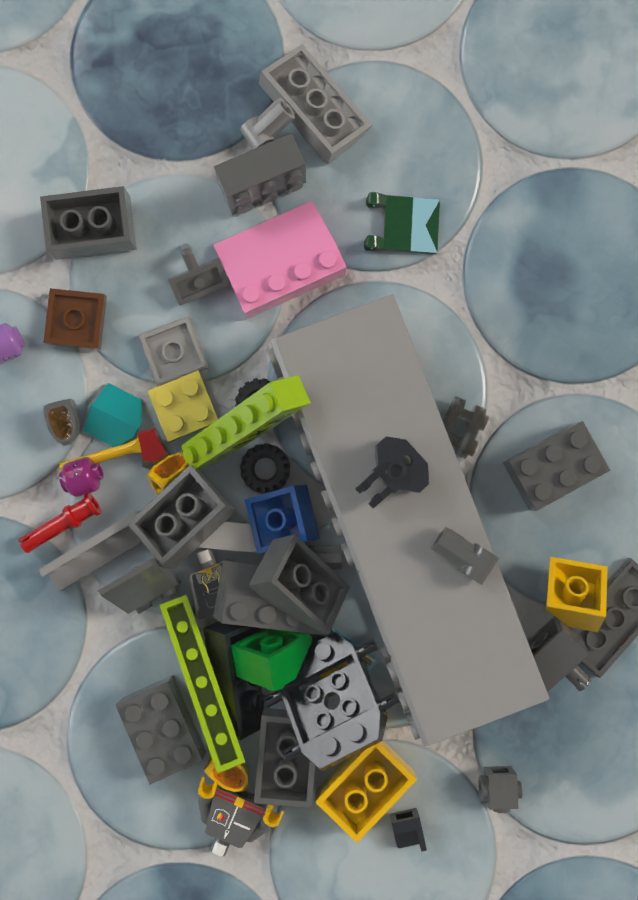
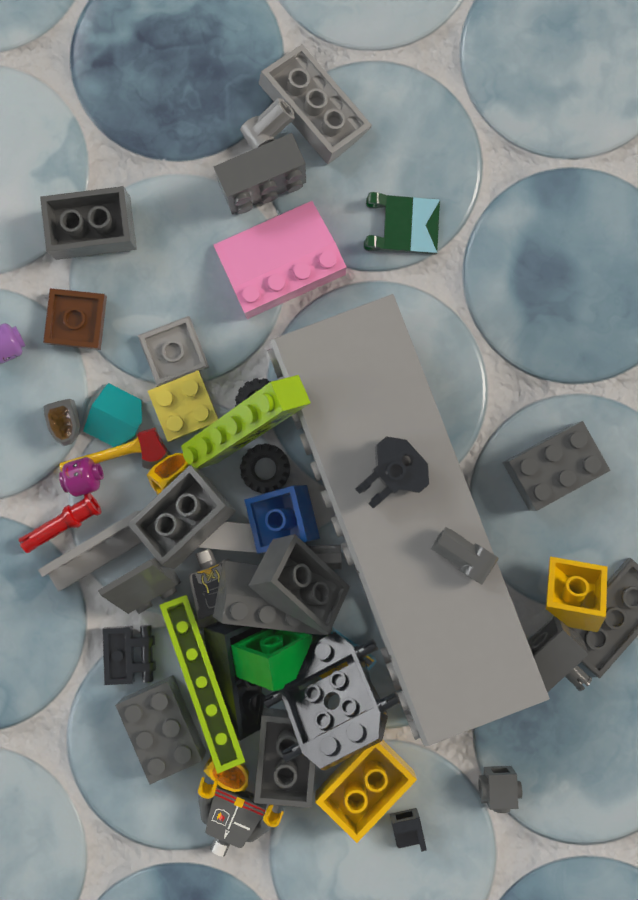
dark grey plate [168,243,230,306] -> none
clear smoke brick [443,396,489,460] -> none
none -> black plate [102,625,156,685]

